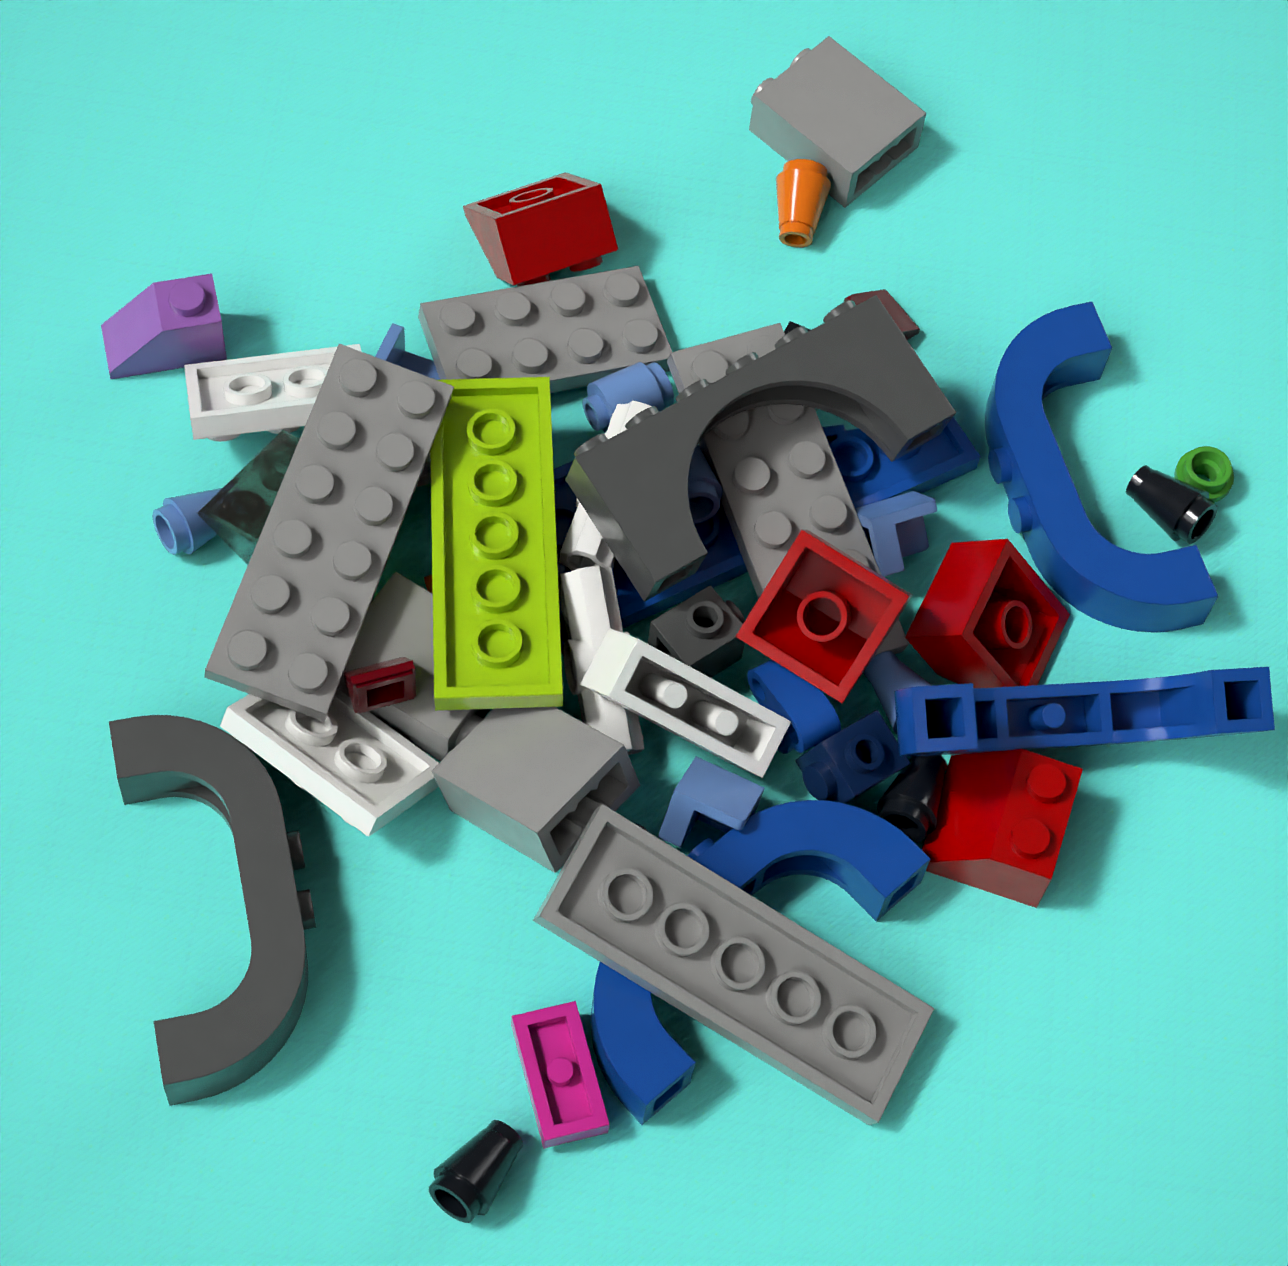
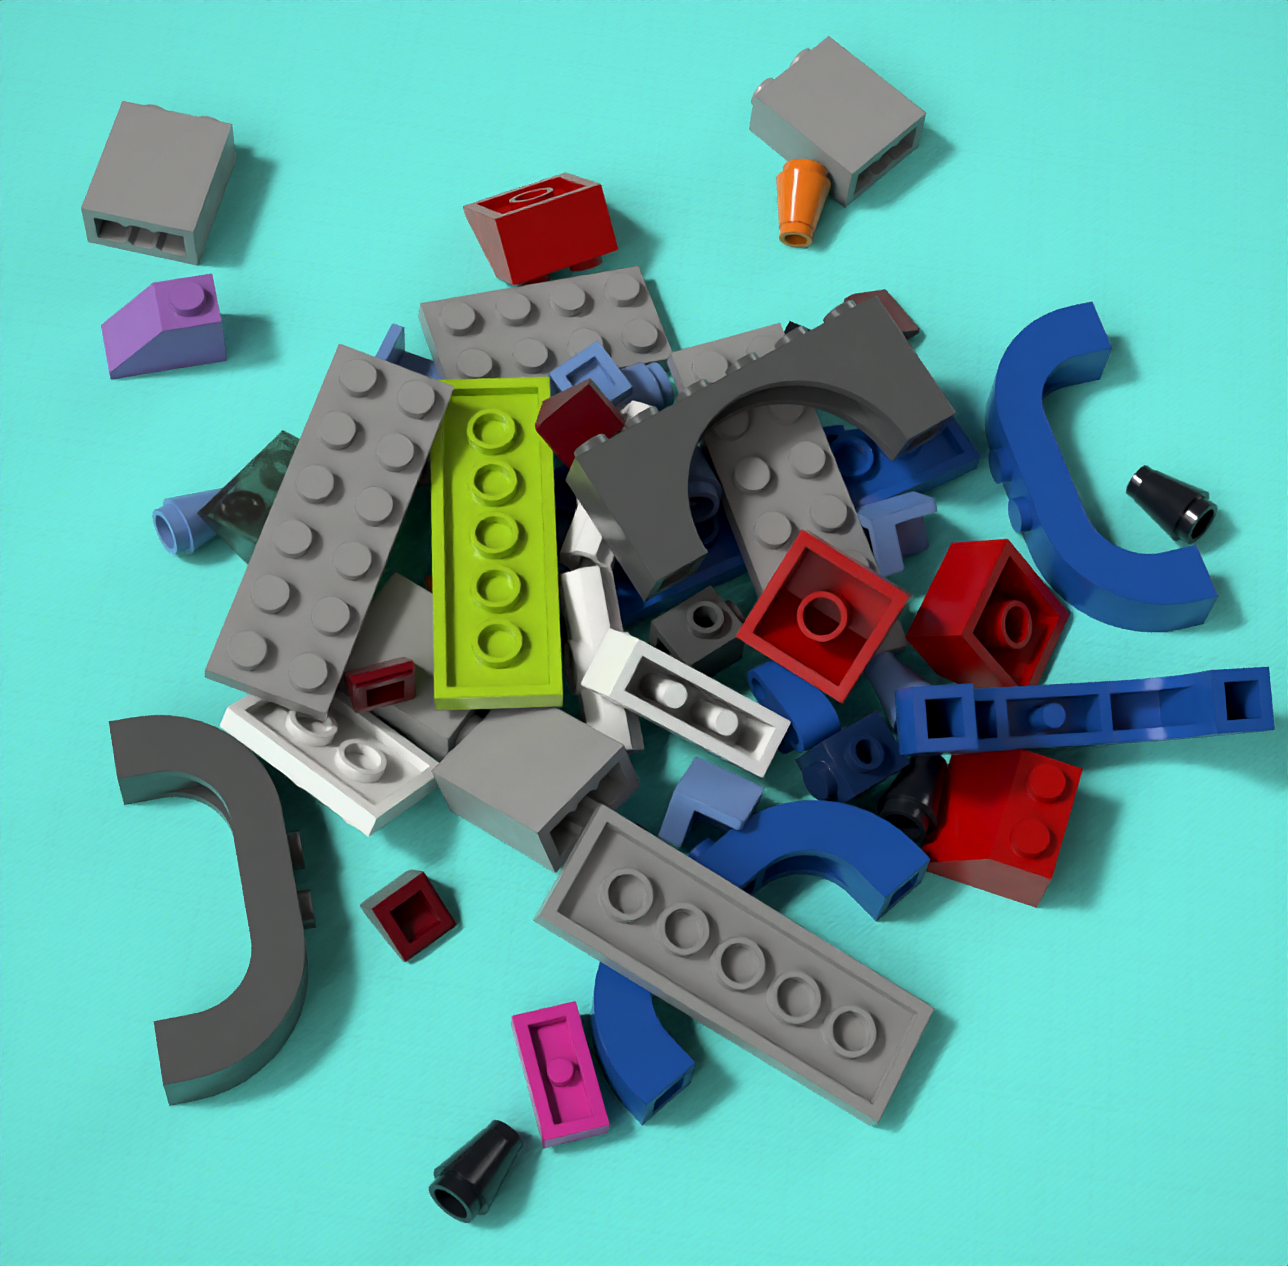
white plate [184,344,362,442] -> none
bright green plate [1174,446,1234,503] -> none
none -> light grey brick [81,101,236,266]
none -> dark red slope [360,869,457,962]
none -> dark red slope [535,378,626,468]
none -> medium blue panel [549,340,633,407]

